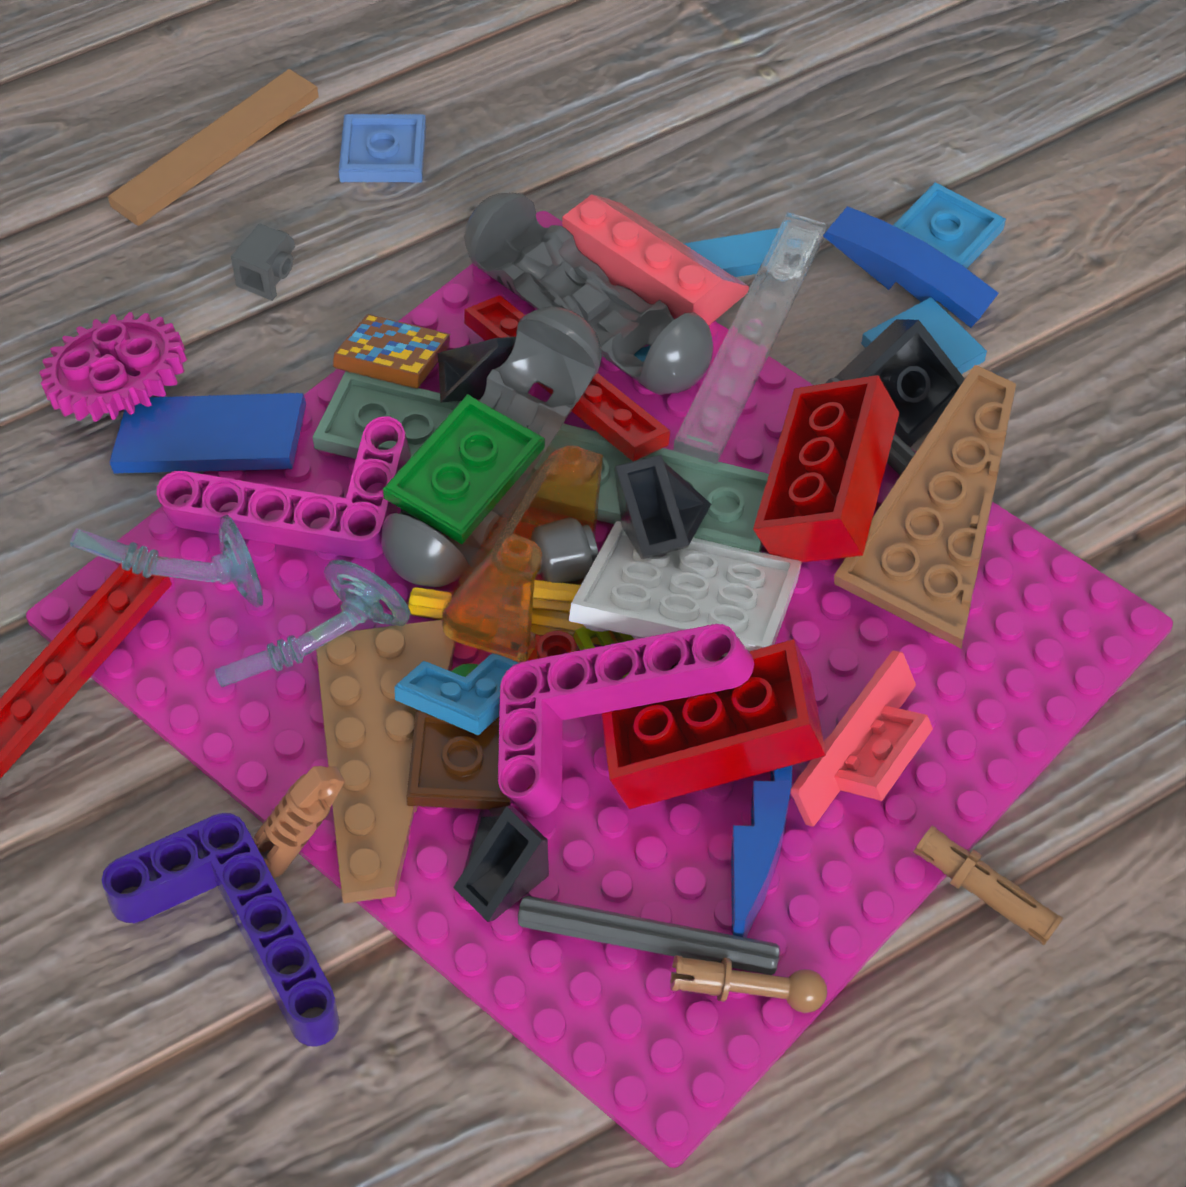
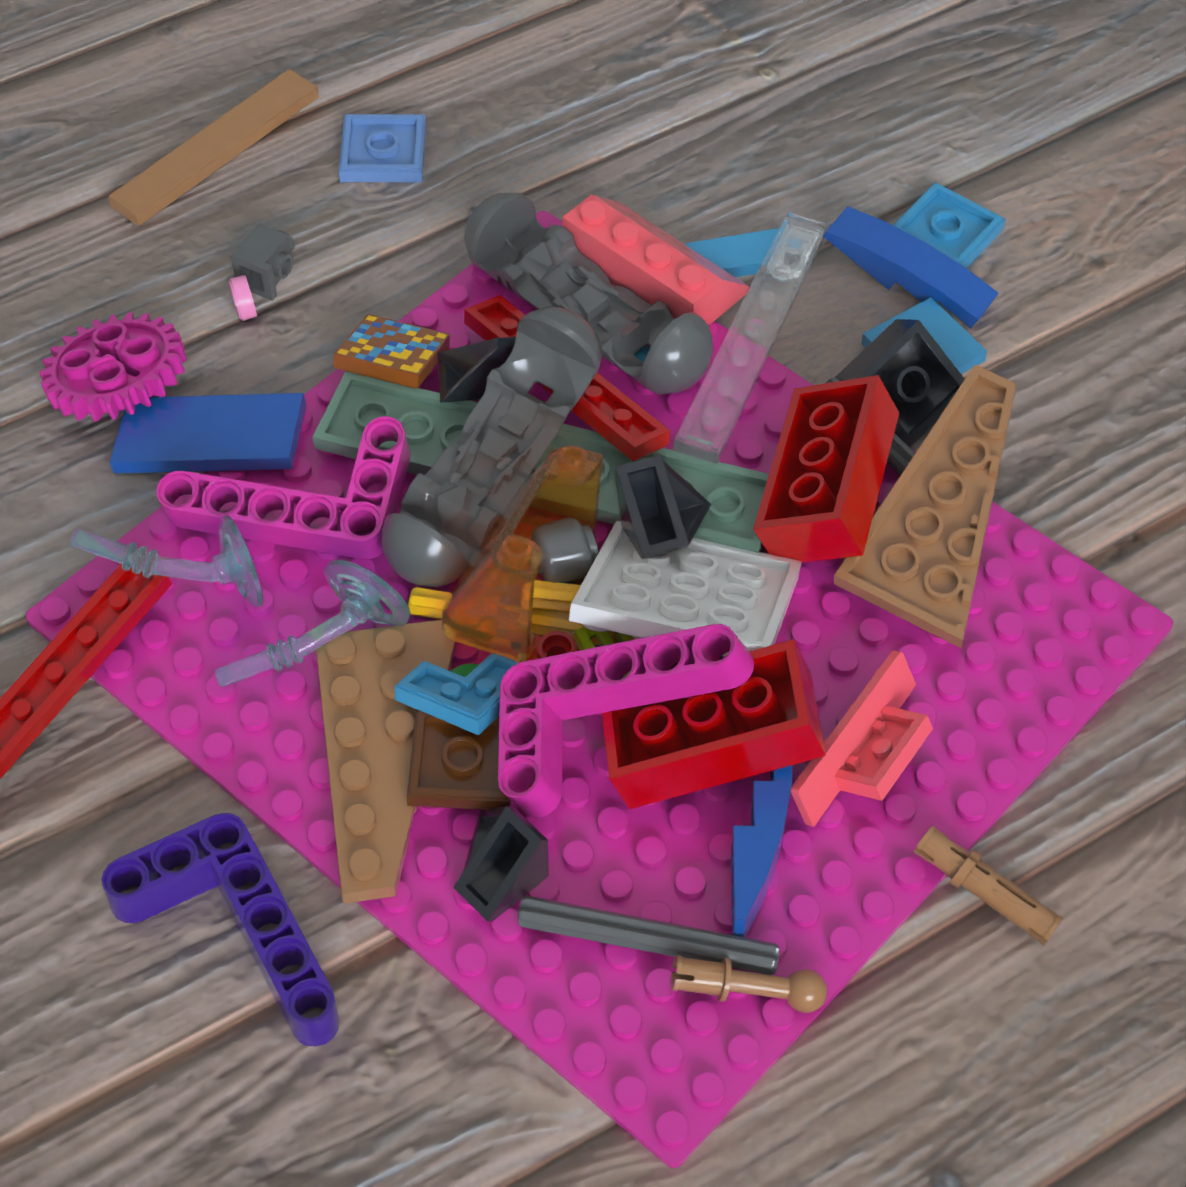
nougat hinge [253,766,345,879] -> none
green tile [383,394,545,544] -> none
none -> bright pink tile [228,275,257,321]

